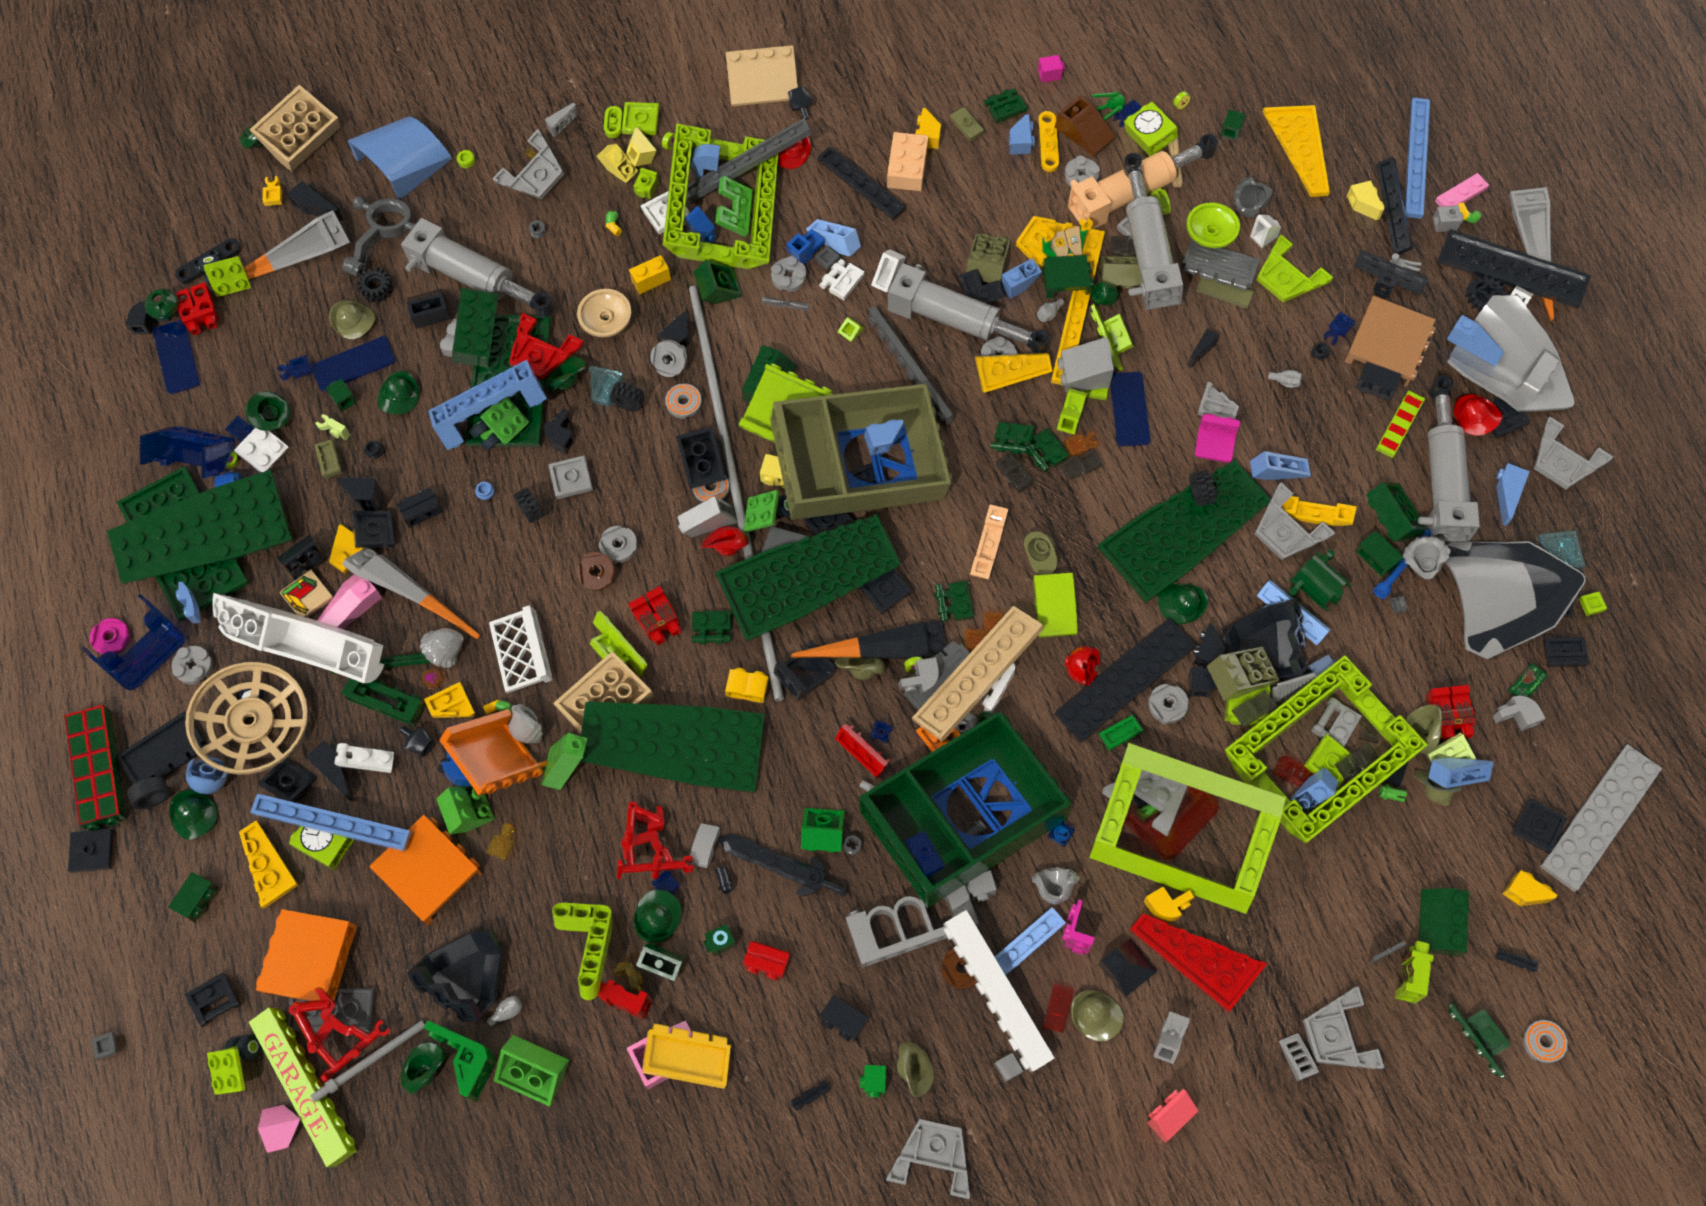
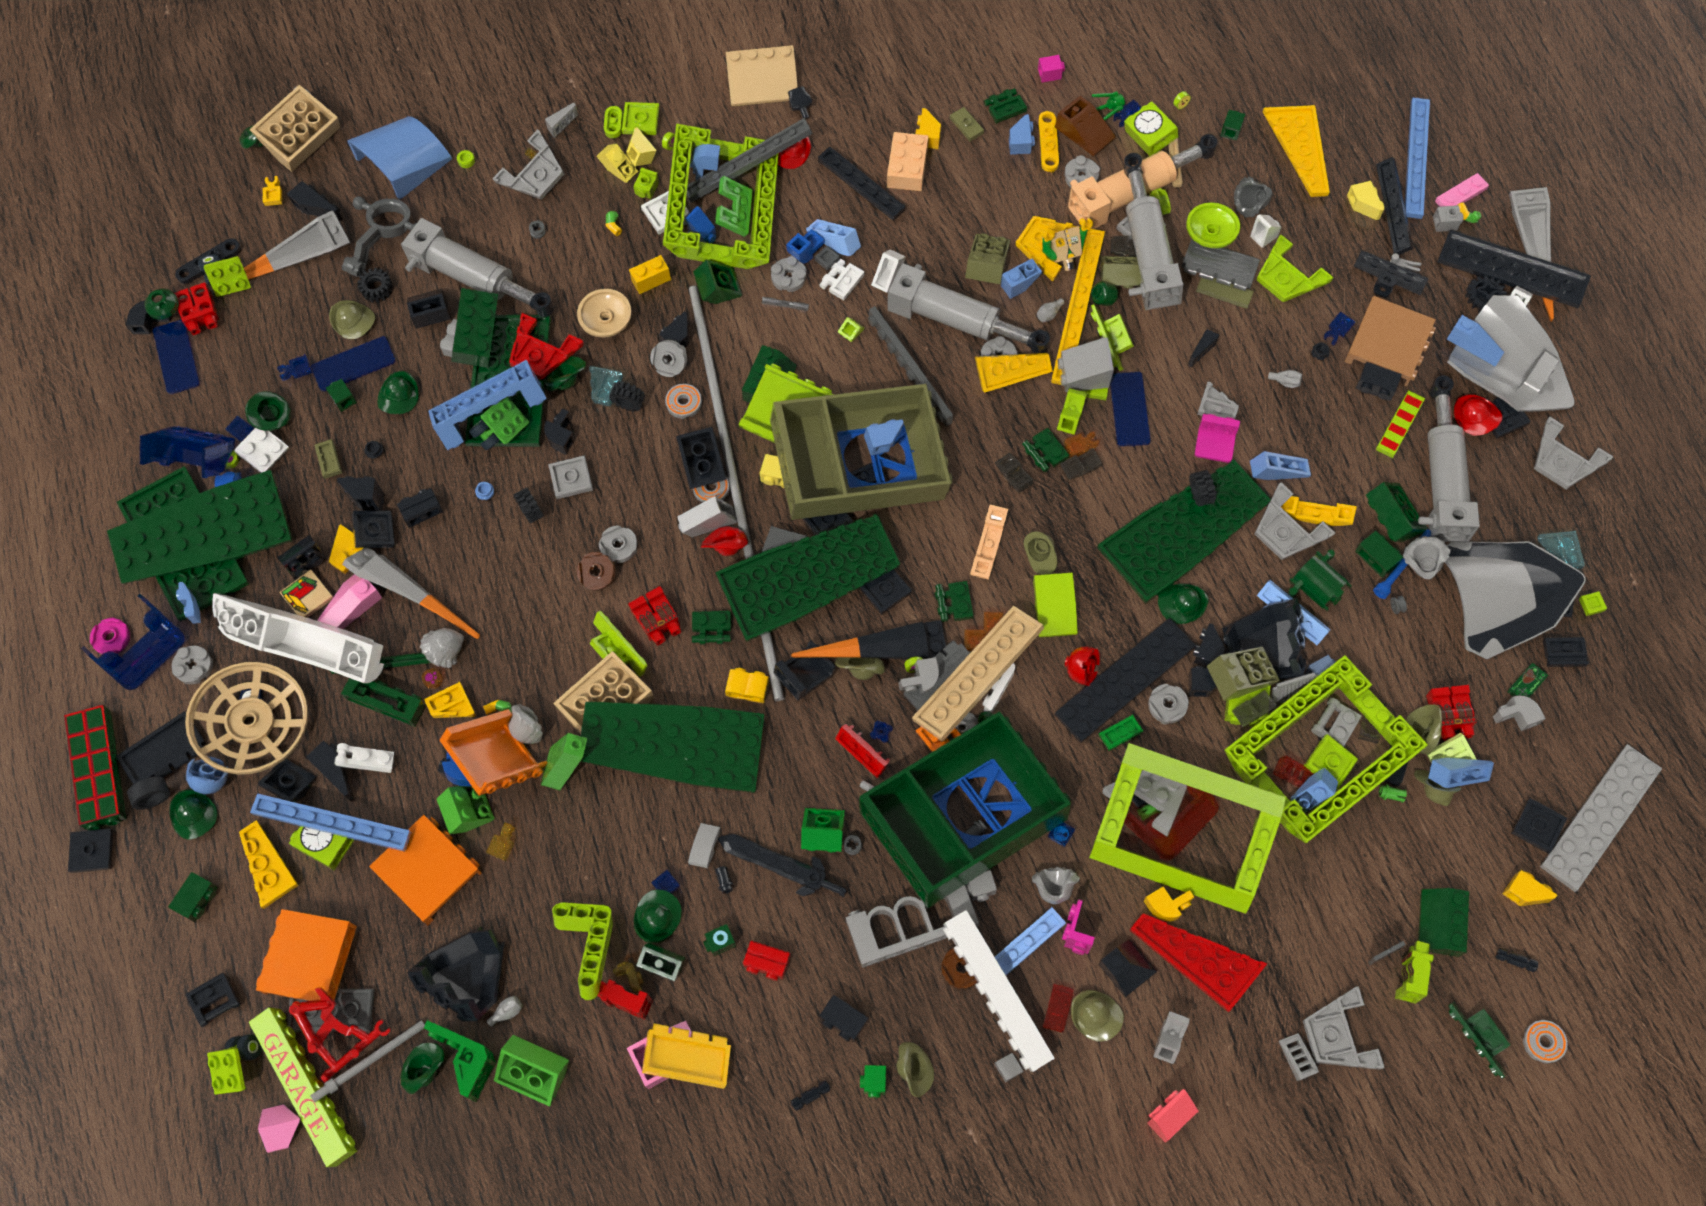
dark grey plate [91,1032,119,1060] -> none
yellowish green plate [315,414,350,440] -> none
black piece [399,726,435,757] -> none
white fence [489,605,553,693] -> none
red piece [616,802,694,879] -> none
bright green plate [743,490,790,532] -> none
light grey wing [886,1119,970,1199] -> none
clear blue plate [906,831,945,877] -> none
black plate [959,269,1005,303] -> none
dark green plate [990,422,1035,455] -> none
dark green panel [1042,255,1093,299] -> none
clear smoke slope [1335,742,1379,781] -> none
medium blue slope [1496,463,1530,526] -> none

